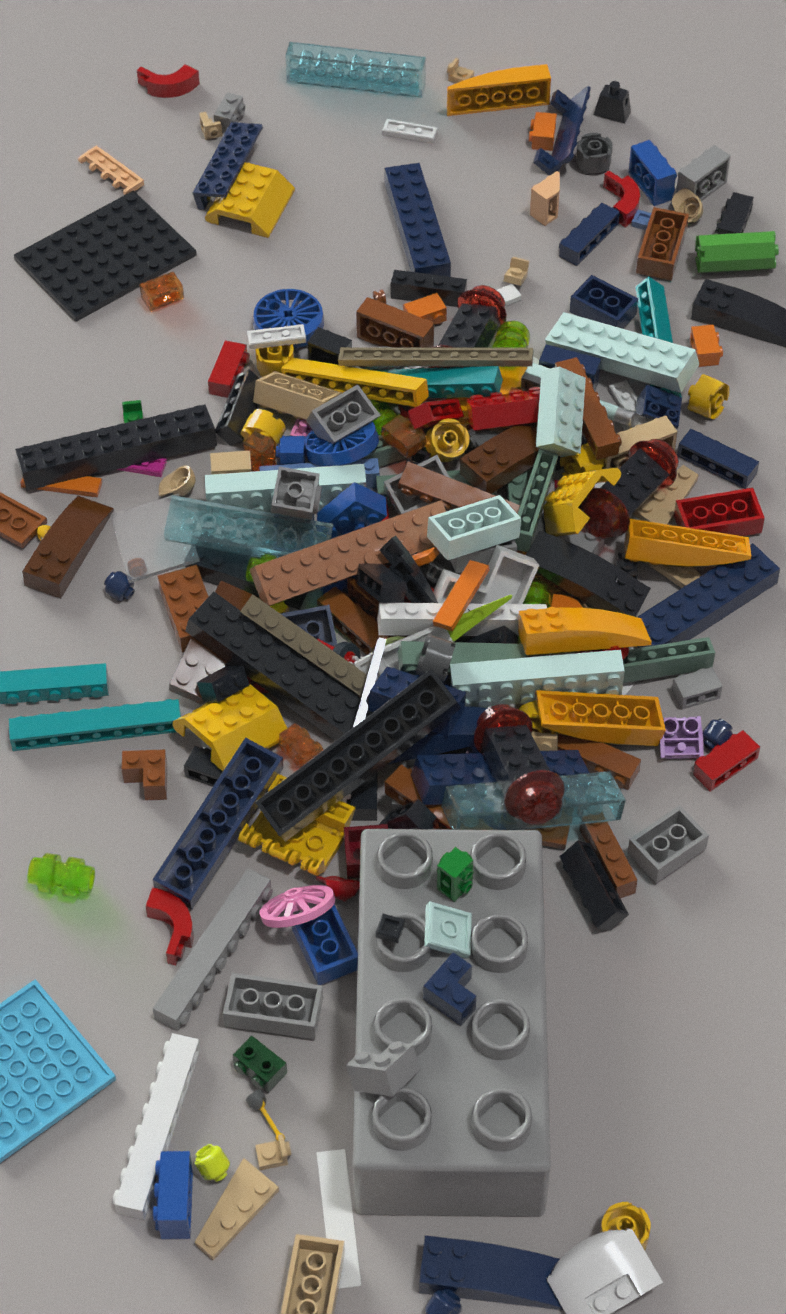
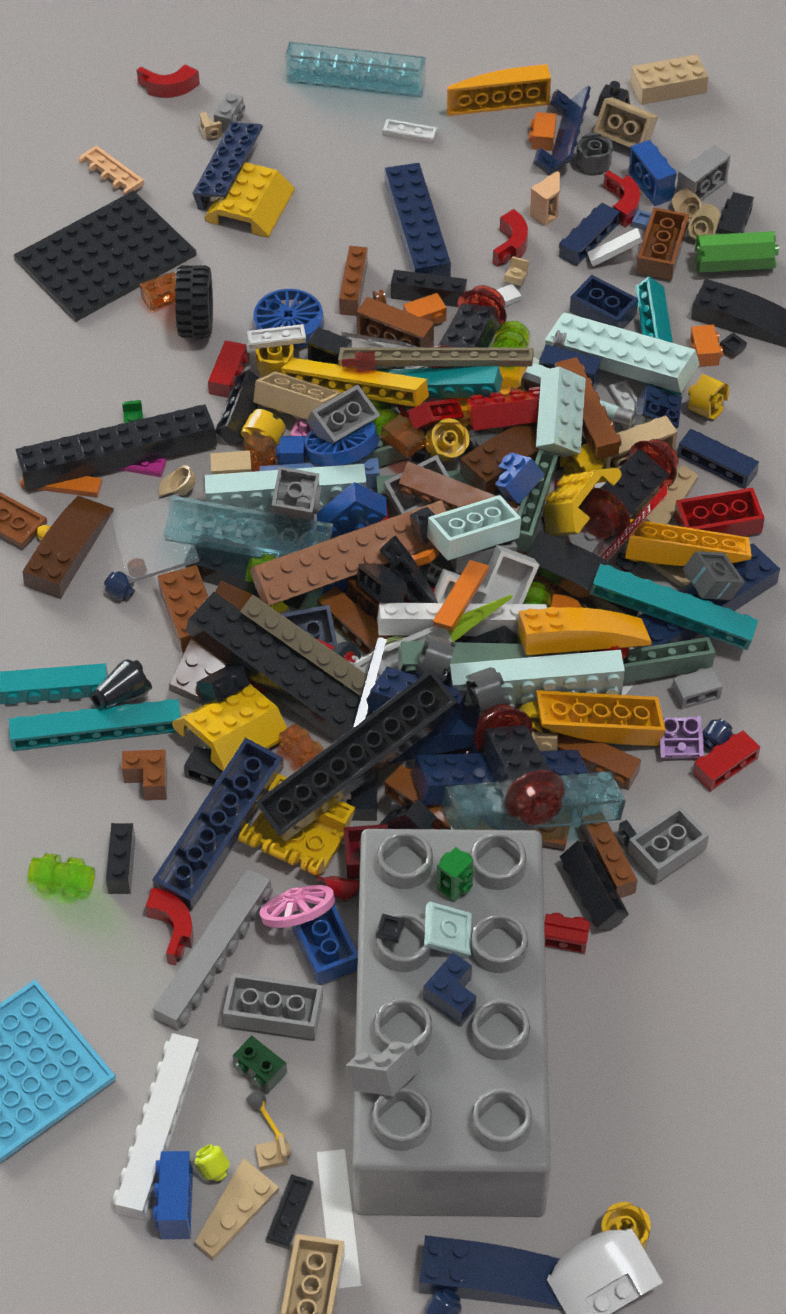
tan bracket [447,58,474,83] -> none
none -> black cone [91,659,152,709]
none -> black brick [106,823,136,894]
none -> black tyre [175,265,213,338]
none -> black tile [266,1174,314,1250]
none -> dark orange brick [339,246,368,316]
none -> clear piece [341,332,420,348]
none -> clear red plate [342,351,377,372]
none -> black brick [410,507,435,544]
none -> dark grey brick [466,667,510,717]
none -> red arch [492,209,528,267]
none -> blue brick [495,452,545,504]
none -> red brick [544,912,591,954]
none -> light grey bush [552,330,567,348]
none -> white tile [588,228,643,266]
none -> teal brick [590,564,759,650]
none -> tan brick [593,98,659,148]
none -> red sticker [601,483,667,561]
none -> black plate [617,820,637,848]
none -> tan brick [630,54,709,105]
none -> dark grey container [682,551,745,600]
none -> tan piece [688,204,720,240]
none -> black plate [720,333,747,357]

